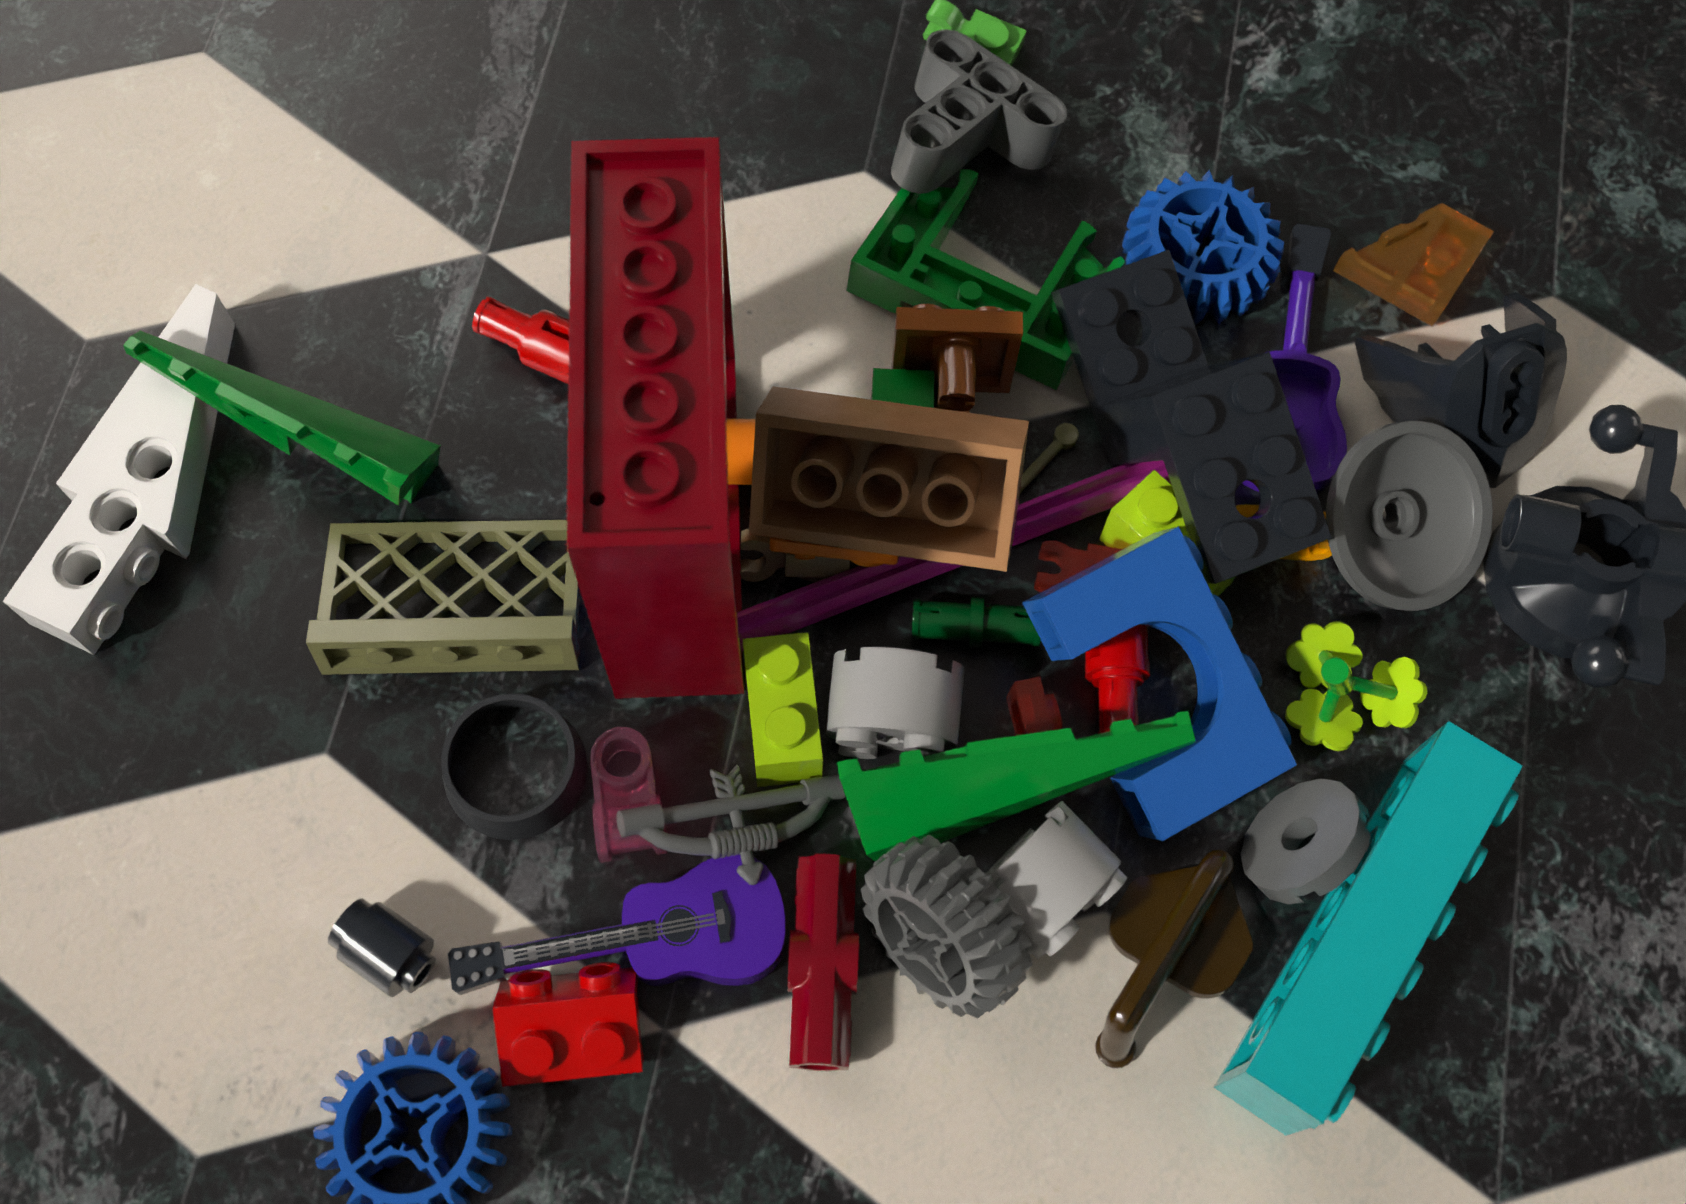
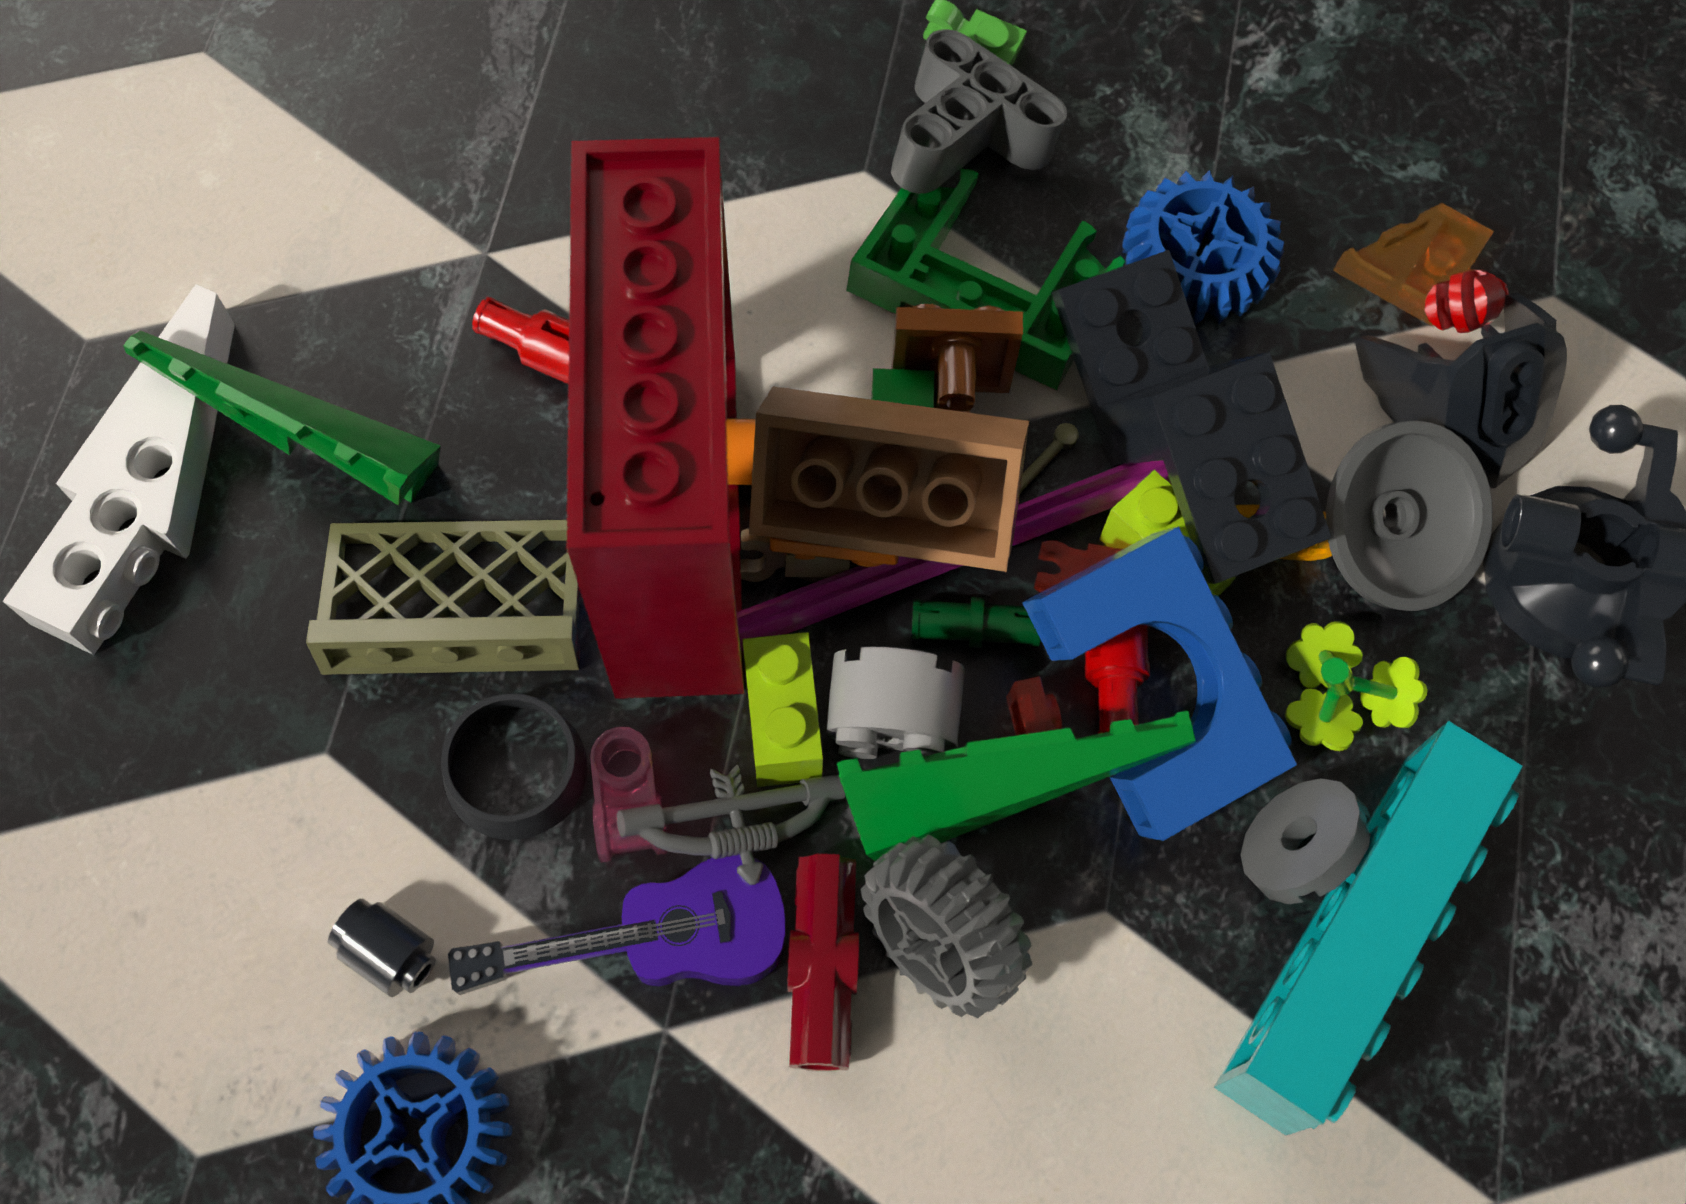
red bracket [492,962,644,1087] -> none
light grey brick [985,801,1127,959] -> none
dark brown piece [1095,849,1253,1068] -> none
dark purple piece [1242,223,1347,494] -> none
none -> red arm [1424,269,1509,333]

